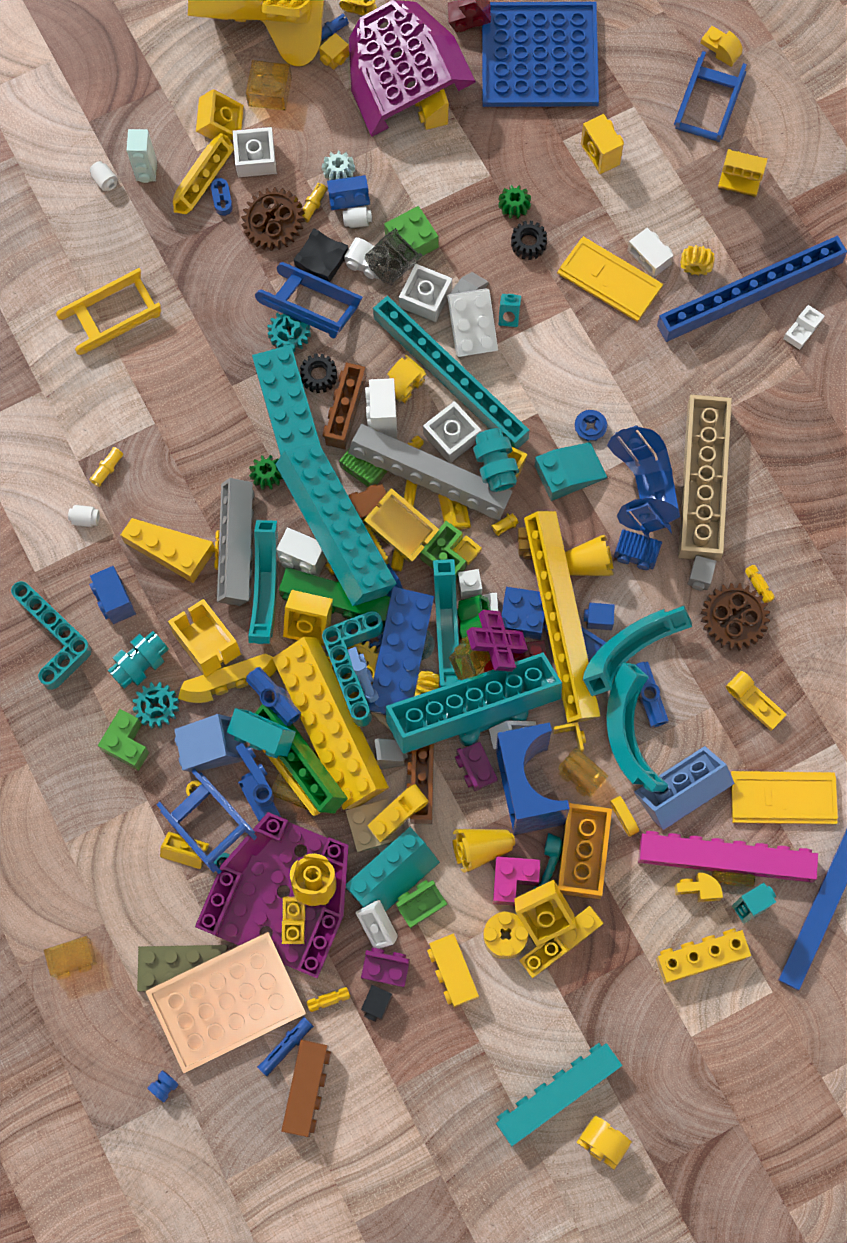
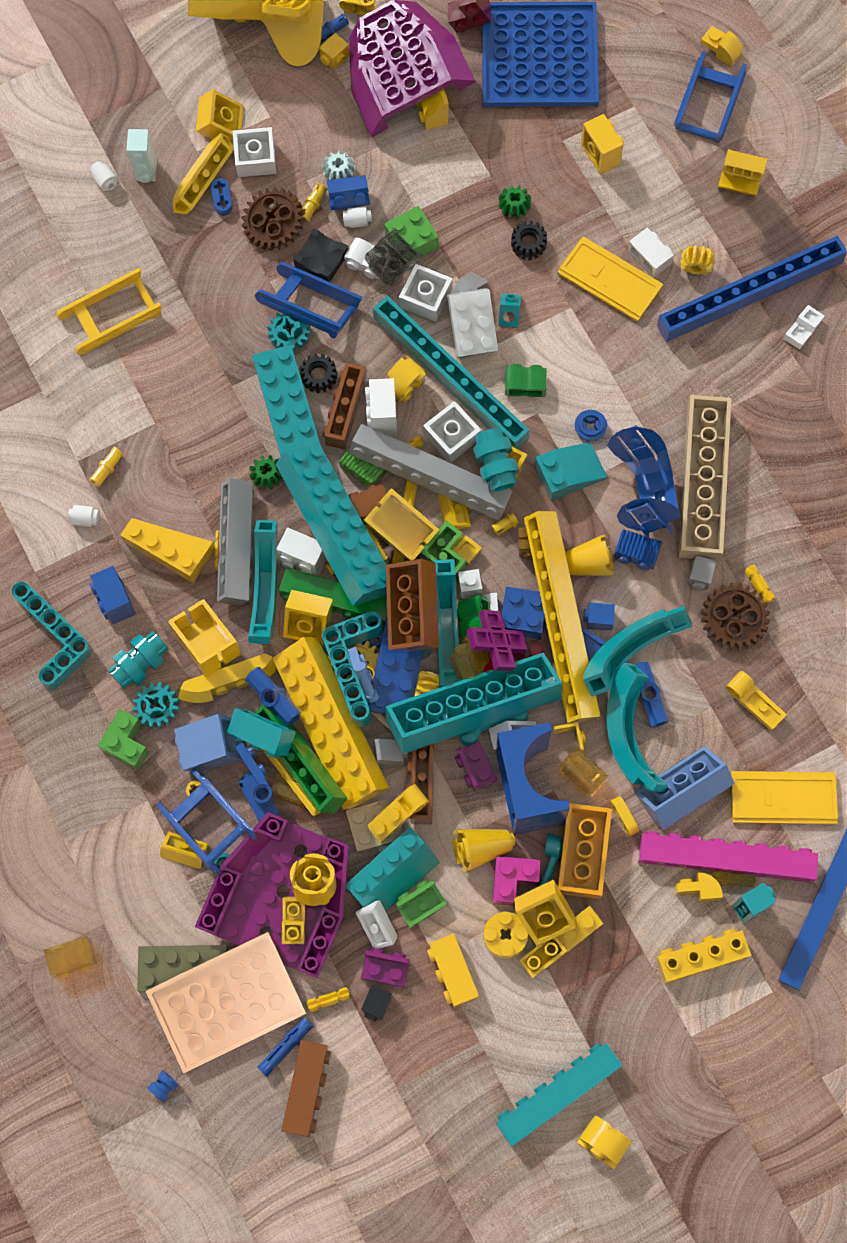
clear yellow brick [246,60,292,111] -> none
none -> dark orange brick [386,559,439,652]
none -> green brick [505,364,547,397]

